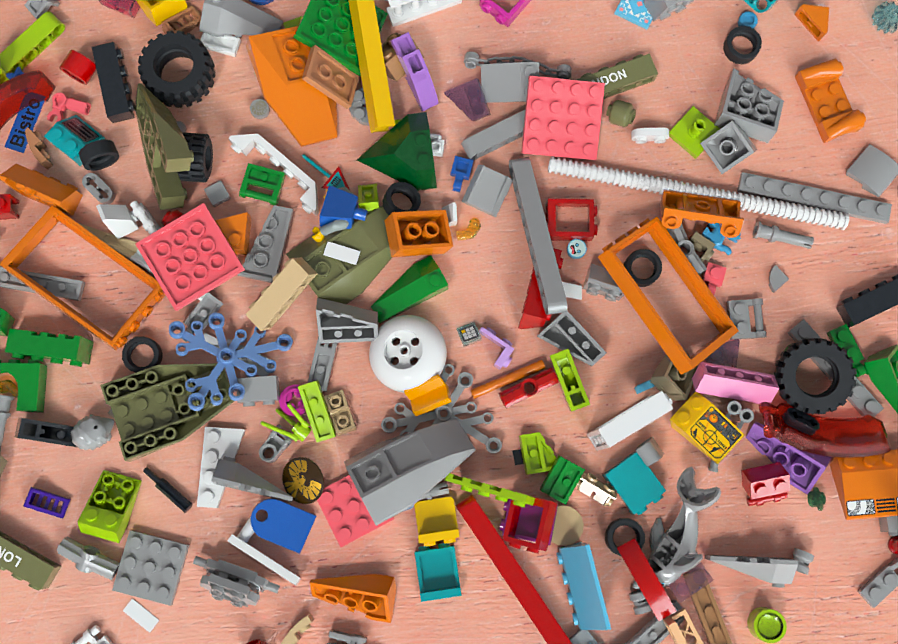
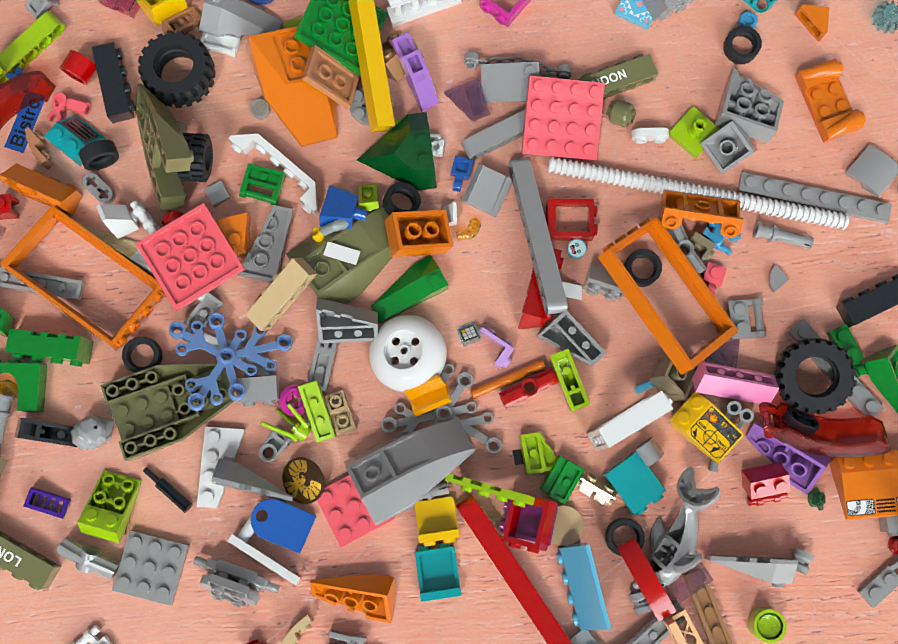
white sticker [123,599,159,633] -> none
piece [302,154,350,190] -> none

